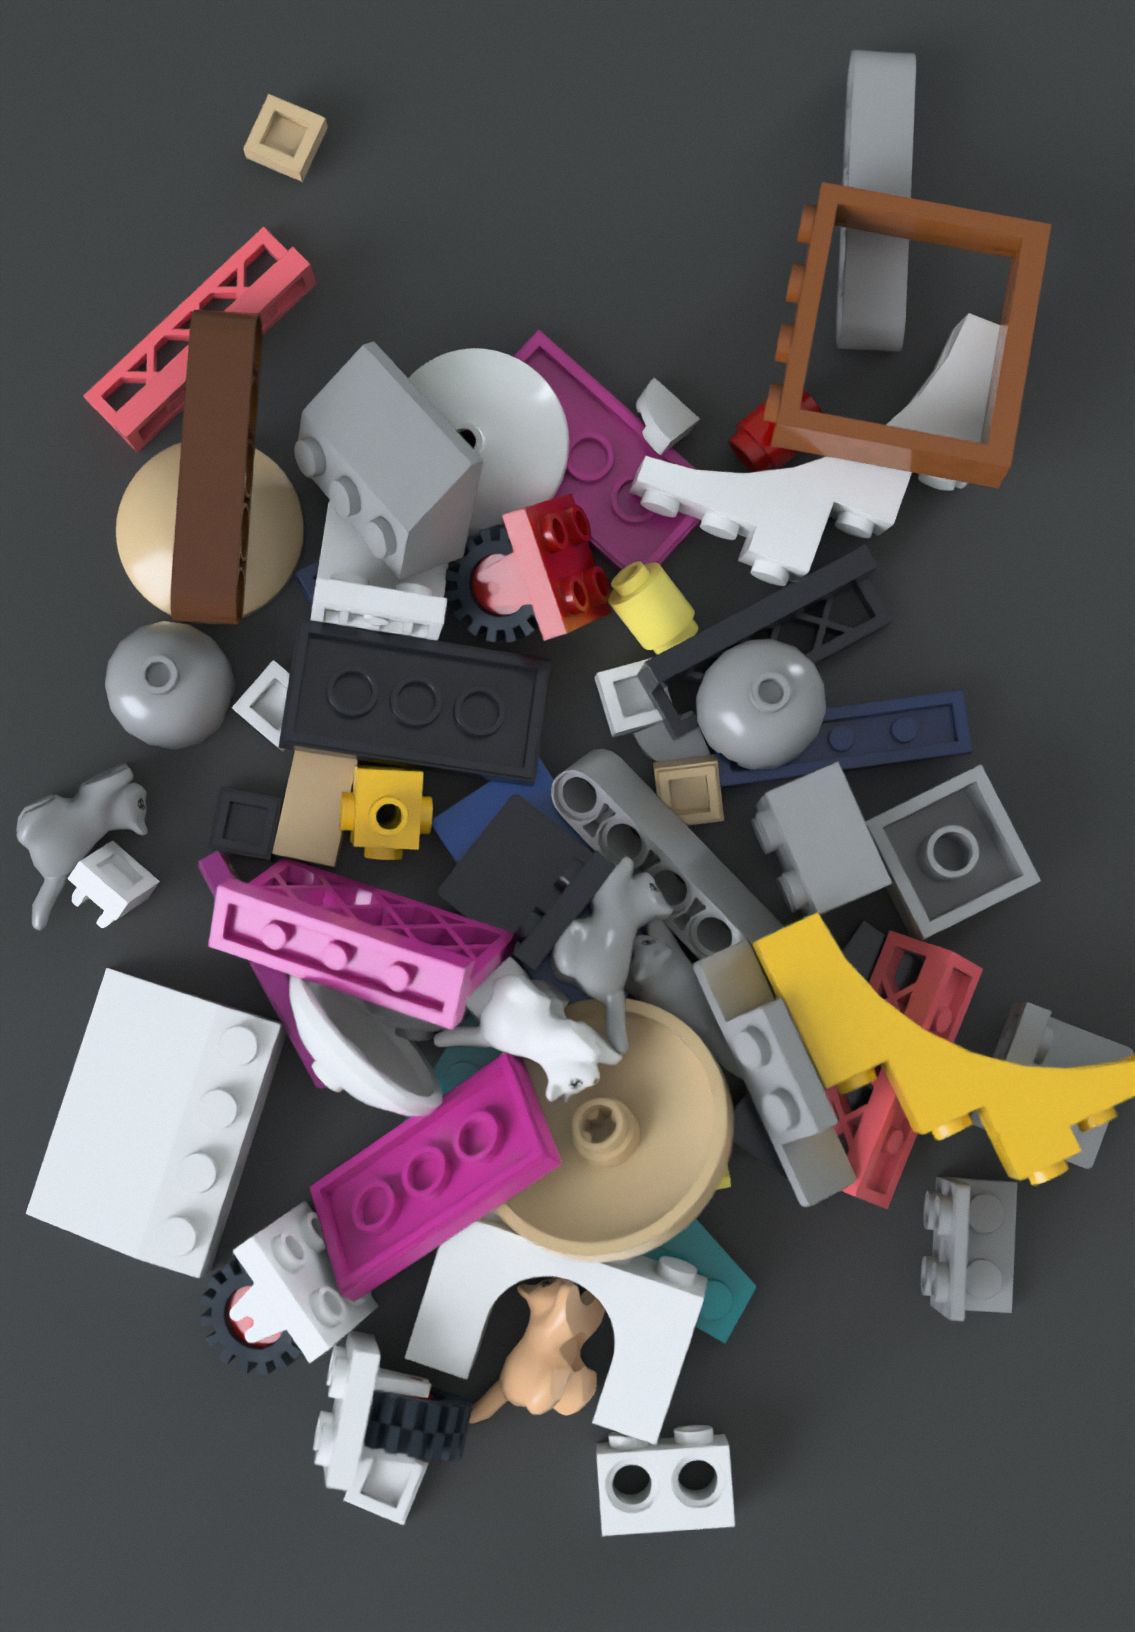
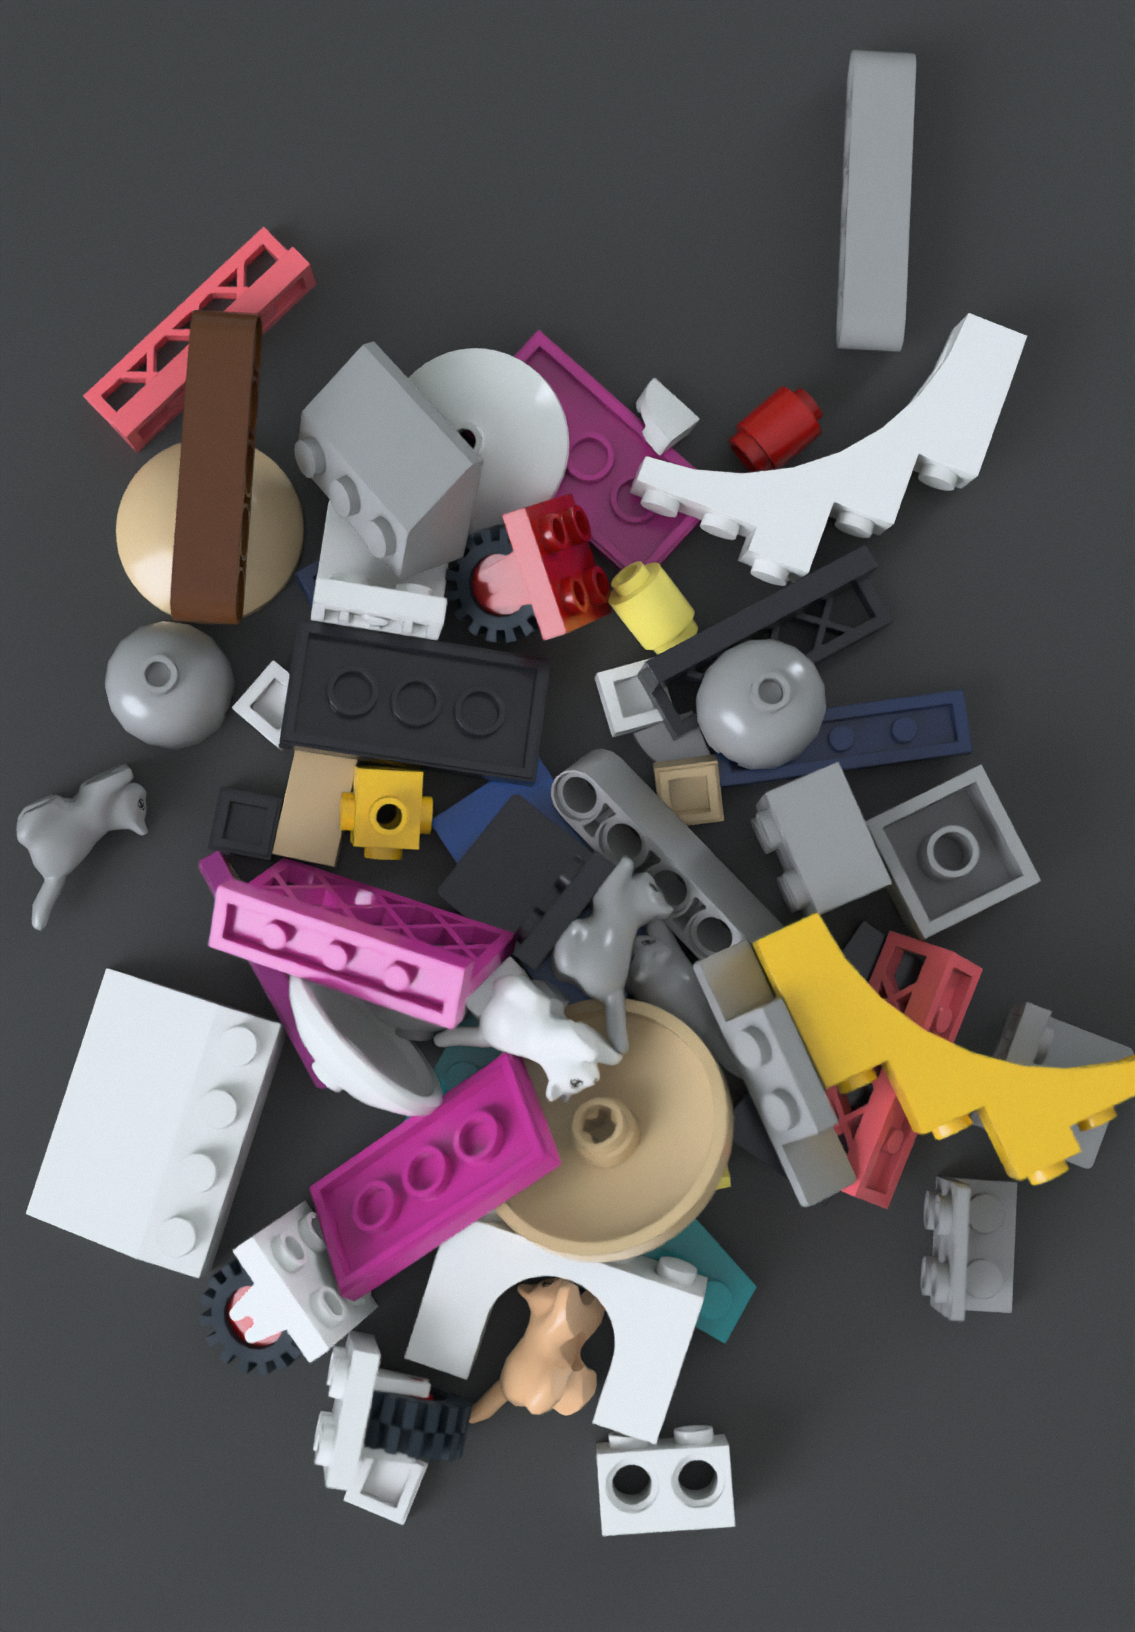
white tile [68,840,160,928] -> none
tan plate [243,94,328,182] -> none
dark orange window [763,182,1052,488] -> none

